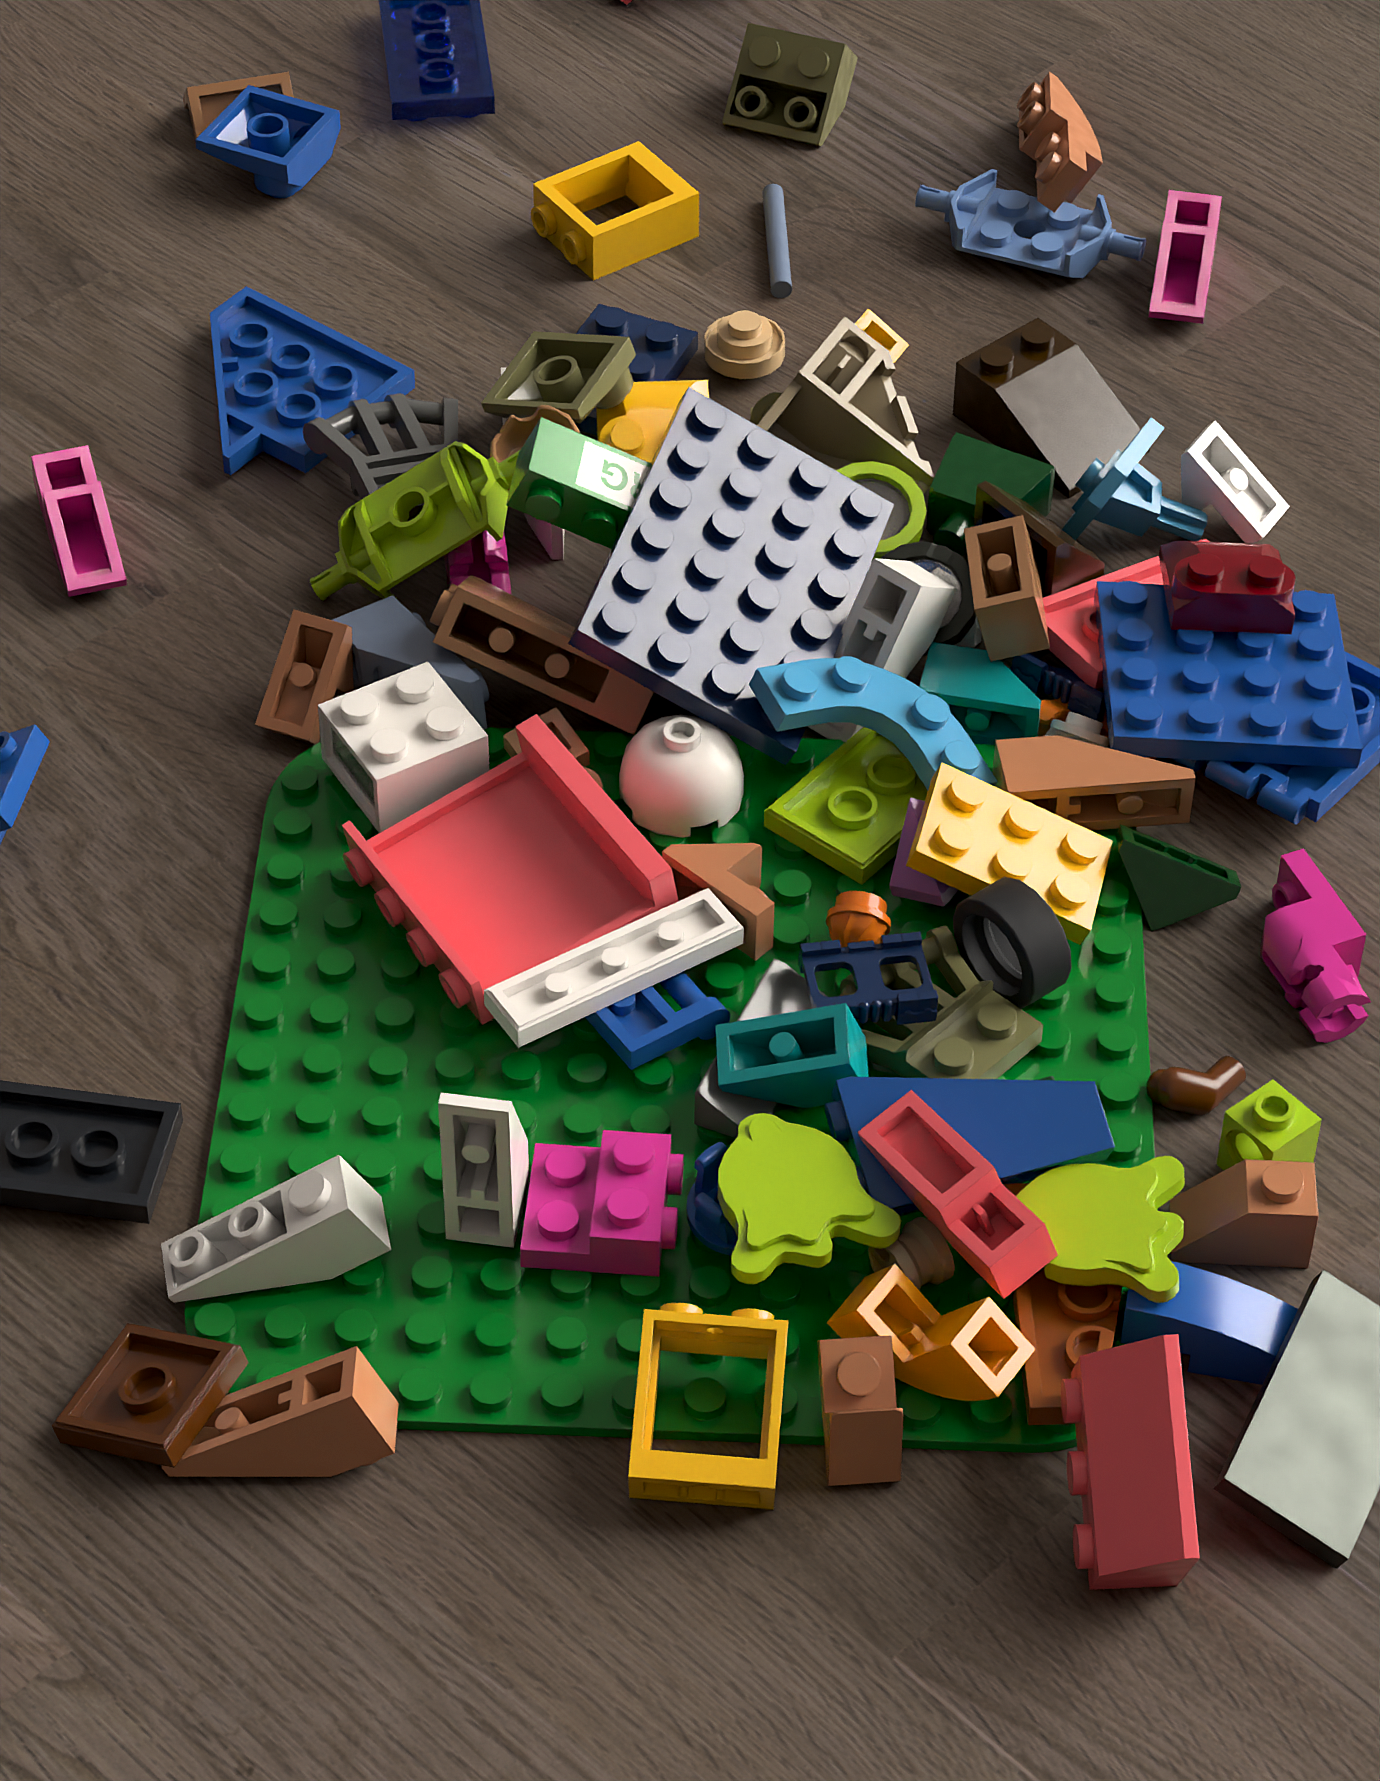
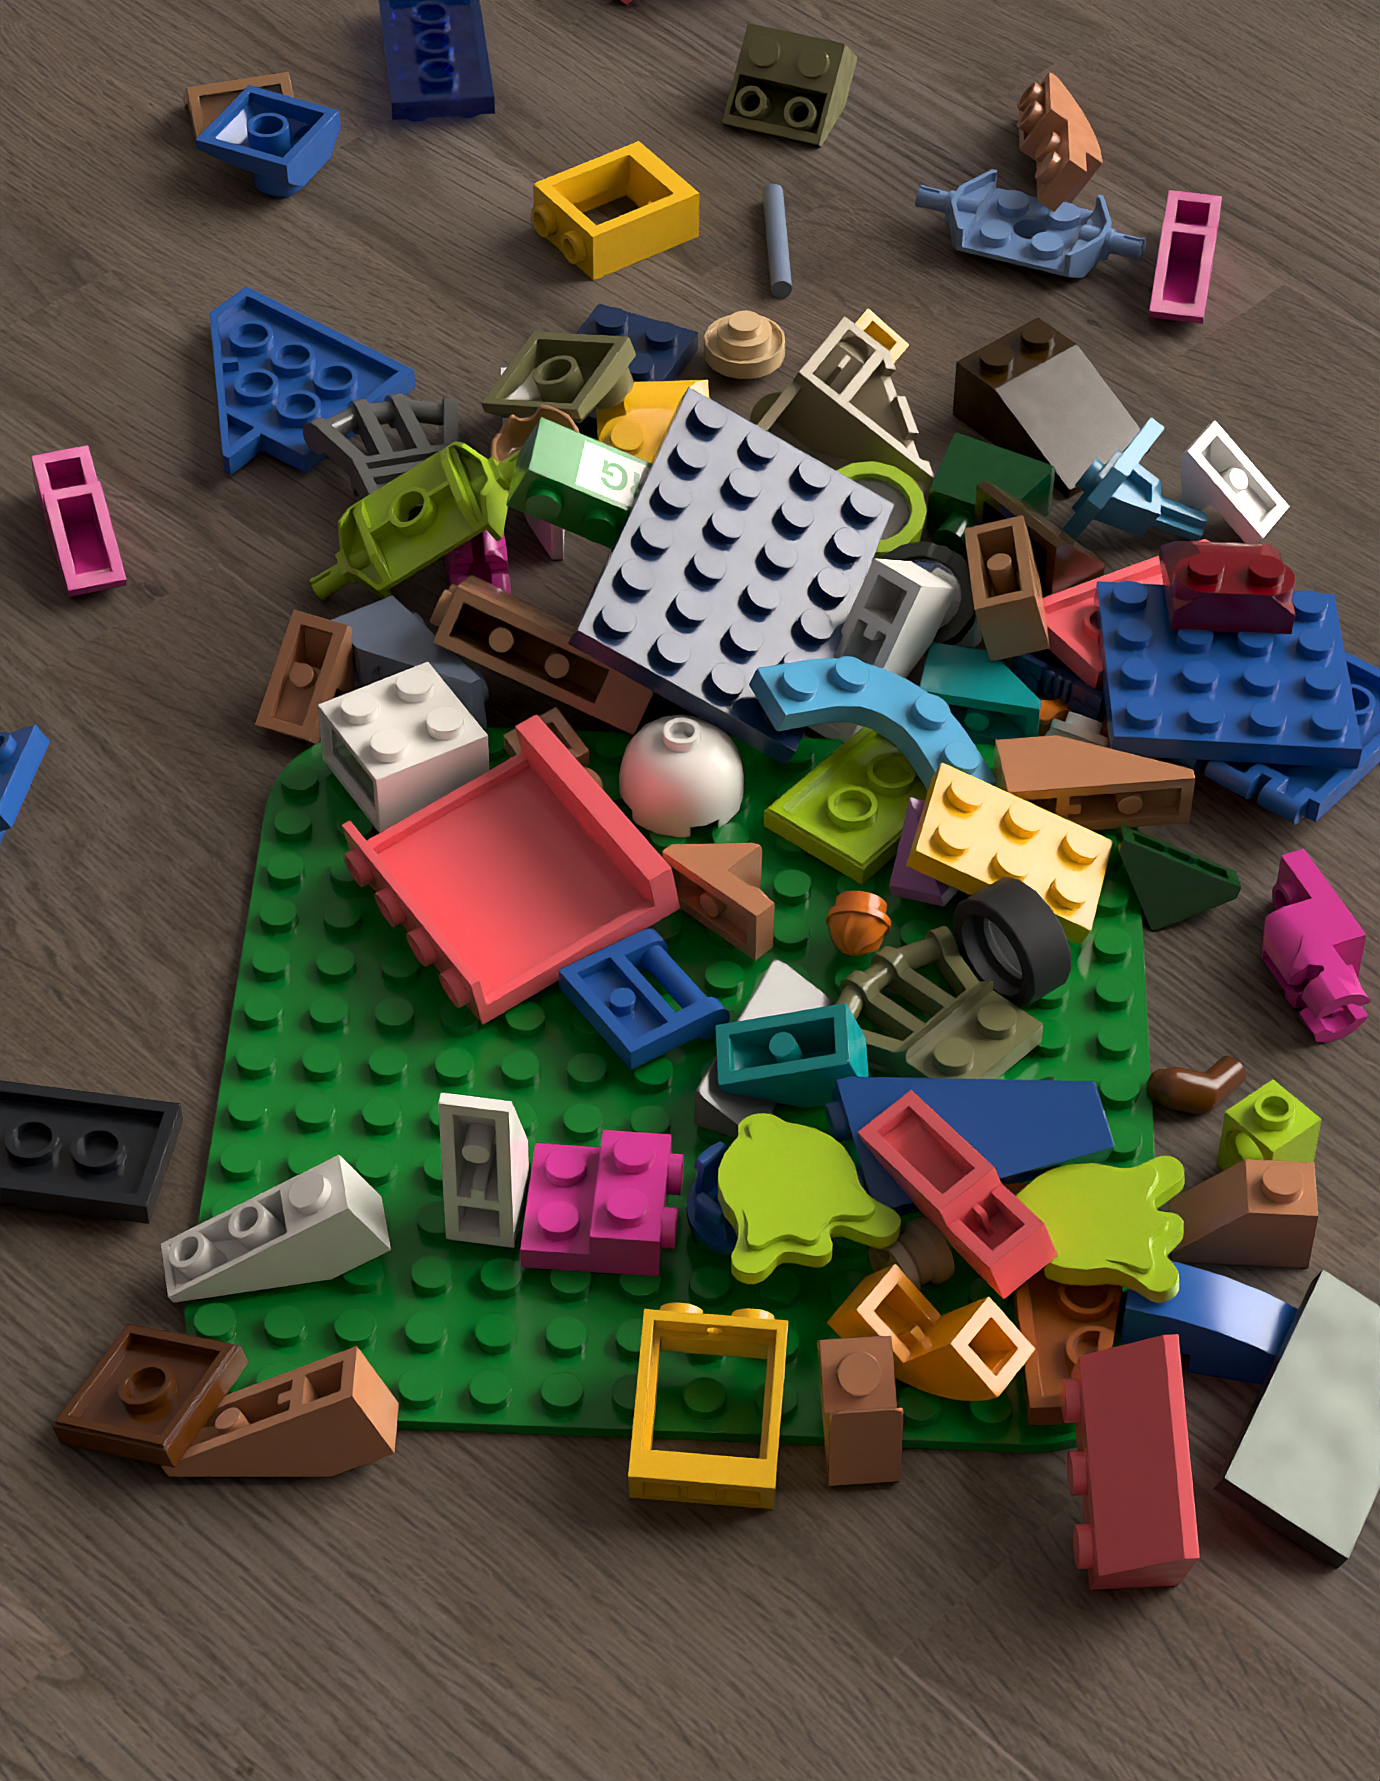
white tile [484,888,744,1048] -> none
dark blue piece [798,932,938,1025] -> none

